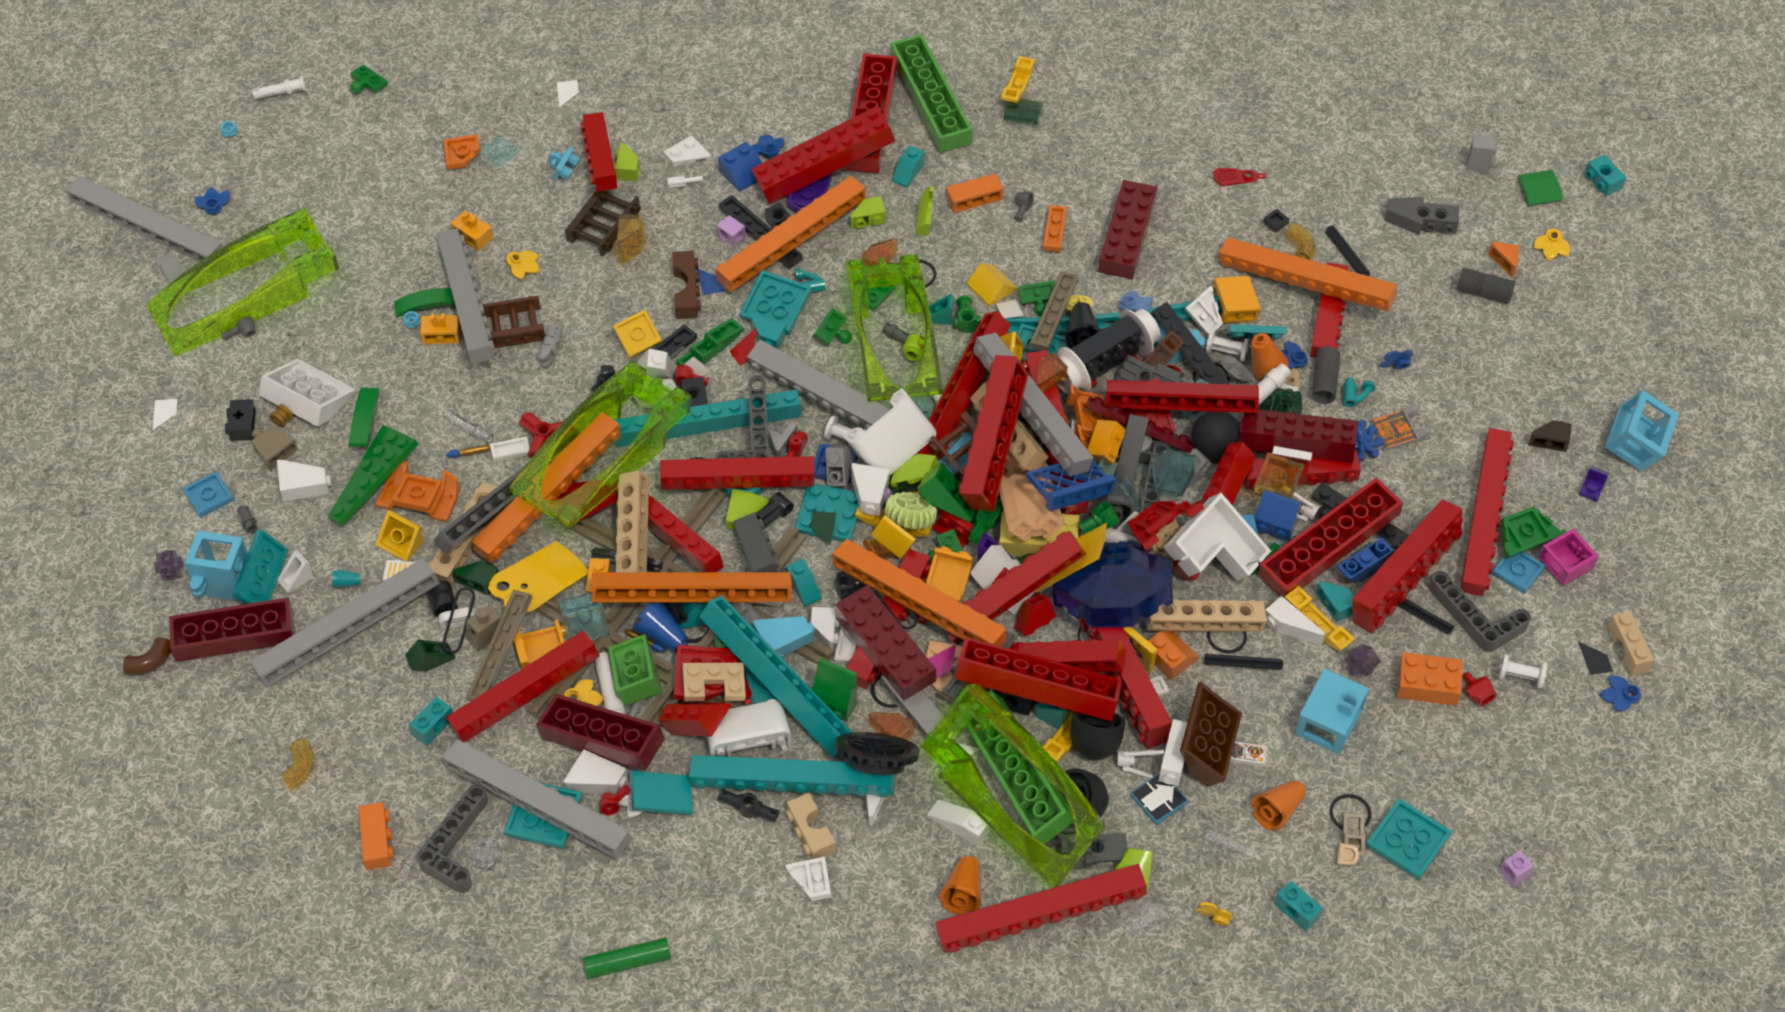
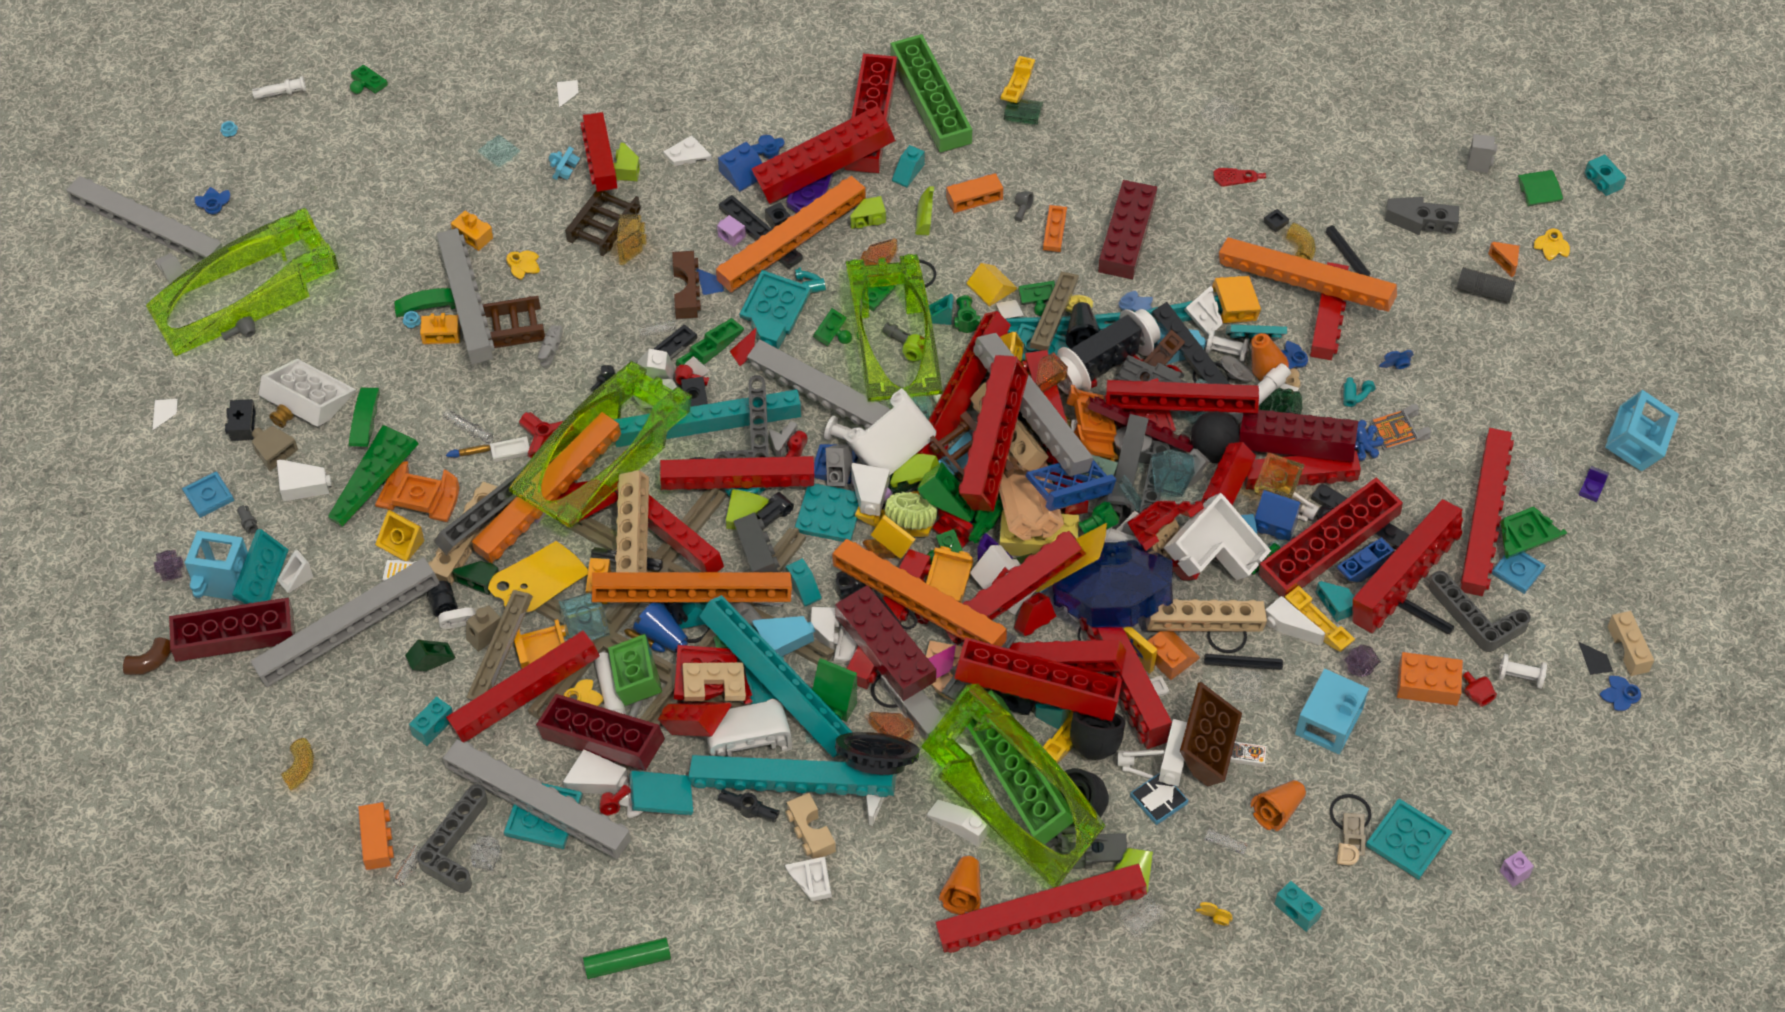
teal cone [332,569,360,588] -> none
black piece [442,587,475,653] -> none
orange plate [443,134,481,170] -> none
yellow tile [613,309,662,358] -> none
white axle [666,175,703,188] -> none
dark green sticker [810,511,836,545] -> none
light orange brick [1087,420,1126,464] -> none
white tile [1272,446,1312,462] -> none
dark grey piece [1312,346,1340,404] -> none
dark brown slope [1528,420,1572,452] -> none
dark pink piece [1539,529,1599,586] -> none

